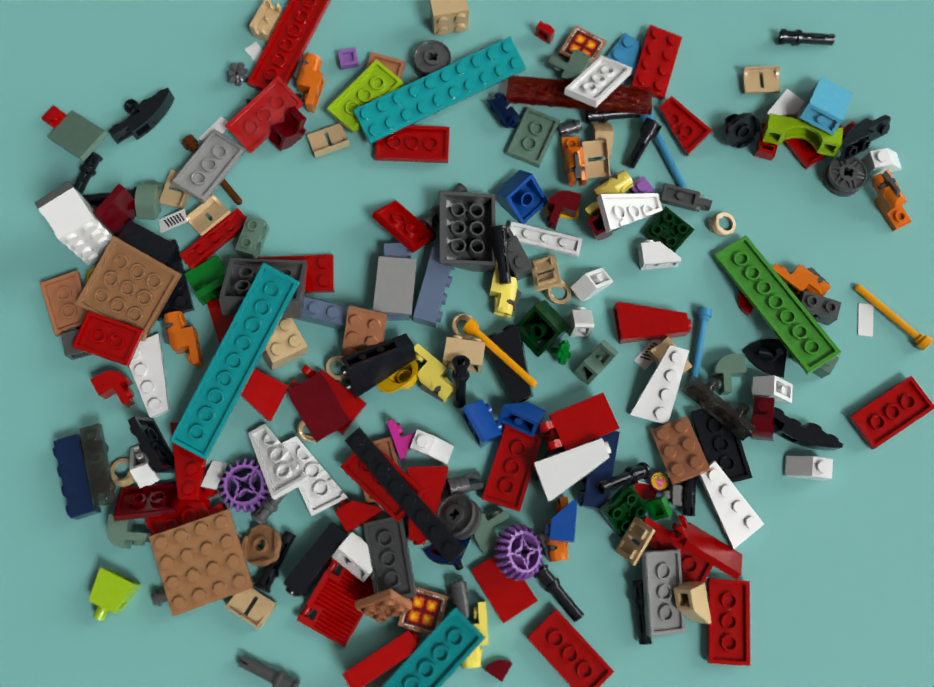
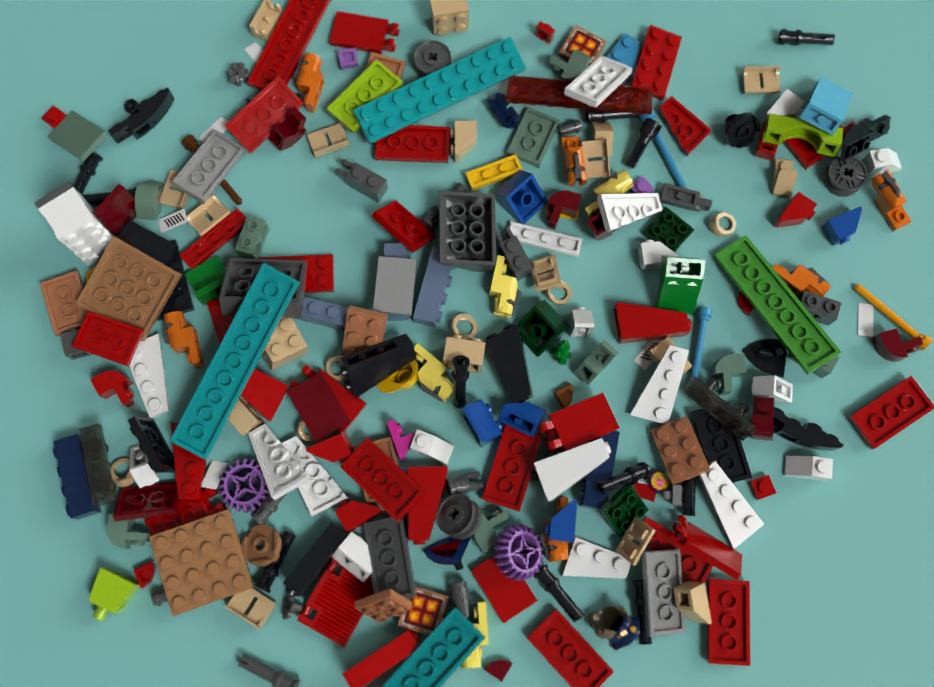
black plate [344,427,465,564] -> none
light orange piece [462,318,537,387] -> none
black pin [490,225,512,285] -> none
white slope [570,267,614,302] -> none
green plate [645,496,673,521] -> none
none -> red tile [133,561,156,589]
none -> tan hinge [228,396,264,436]
none -> dark grey plant [282,593,303,620]
none -> red slope [306,431,354,463]
none -> red tile [329,11,400,54]
none -> dark grey hinge [334,159,388,203]
none -> tan slope [451,121,477,162]
none -> yellow plate [465,154,523,191]
none -> dark orange tile [554,383,573,409]
none -> white wing [562,537,631,579]
none -> piece [589,605,640,650]
none -> green slope [656,255,706,315]
none -> red plate [749,475,776,500]
none -> tan slope [772,159,798,197]
none -> red slope [773,191,817,228]
none -> blue slope [822,206,862,246]
none -> dark red brick [871,328,923,362]

